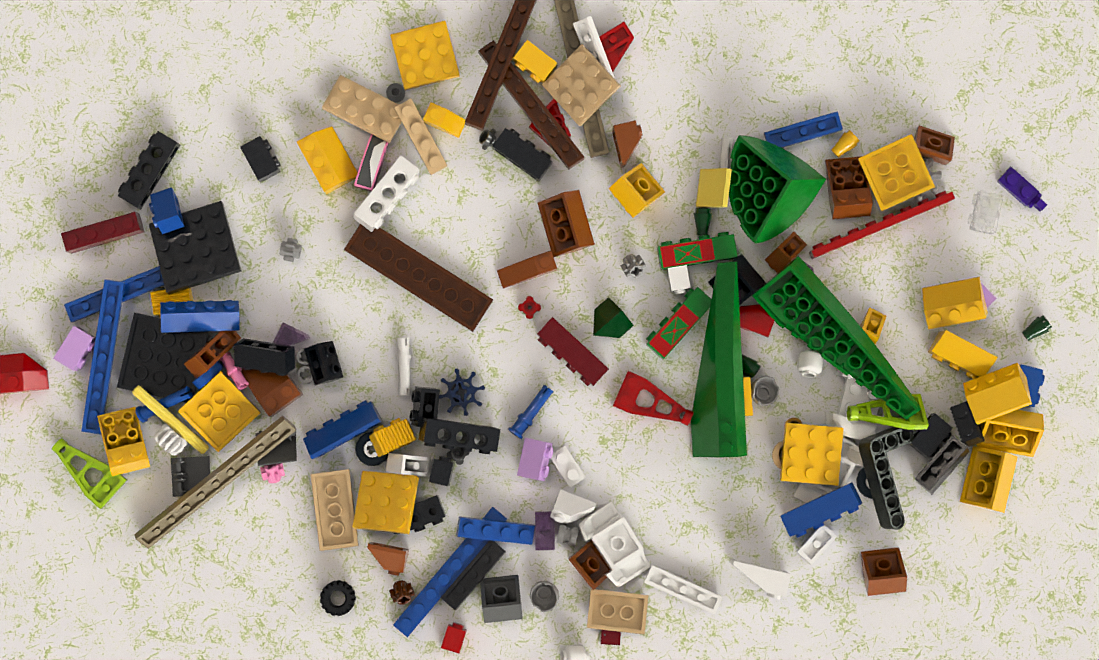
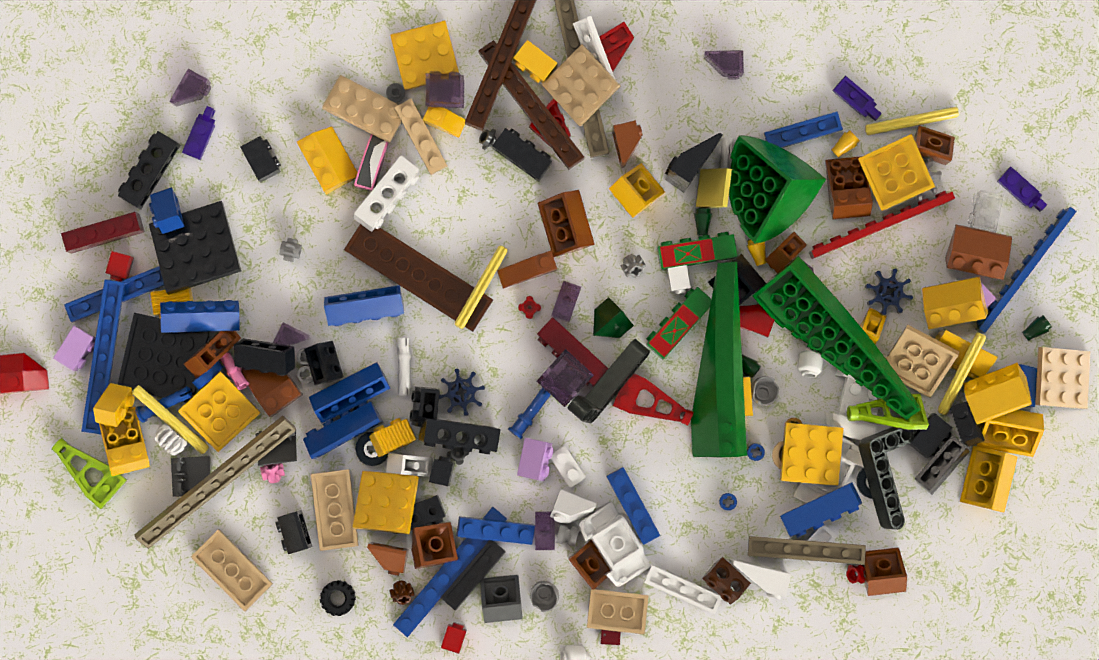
none -> yellow brick [93,383,135,427]
none -> red brick [105,251,134,282]
none -> clear purple slope [169,69,211,107]
none -> dark purple hinge [182,106,216,161]
none -> tan plate [191,529,273,612]
none -> black slope [275,510,313,554]
none -> blue brick [309,362,391,423]
none -> brick [324,285,404,326]
none -> dark orange slope [411,522,458,569]
none -> slope [424,71,464,108]
none -> light yellow axle [455,245,508,329]
none -> clear purple slope [536,349,594,407]
none -> clear purple slope [551,281,581,323]
none -> pearl dark grey beam [567,339,650,423]
none -> blue brick [606,467,660,545]
none -> black slope [665,133,723,193]
none -> reddish brown brick [702,557,751,605]
none -> clear purple slope [703,50,744,80]
none -> blue bush [719,493,737,511]
none -> yellow cone [746,239,767,266]
none -> blue bush [747,444,765,461]
none -> dark tan plate [747,536,866,565]
none -> dark purple hinge [832,76,882,121]
none -> red plate [846,564,866,584]
none -> light yellow axle [865,107,959,135]
none -> dark blue gear [865,268,913,316]
none -> tan plate [886,324,959,398]
none -> light yellow axle [938,332,986,415]
none -> dark orange slope [945,224,1012,280]
none -> blue plate [975,207,1077,334]
none -> tan plate [1035,347,1090,409]

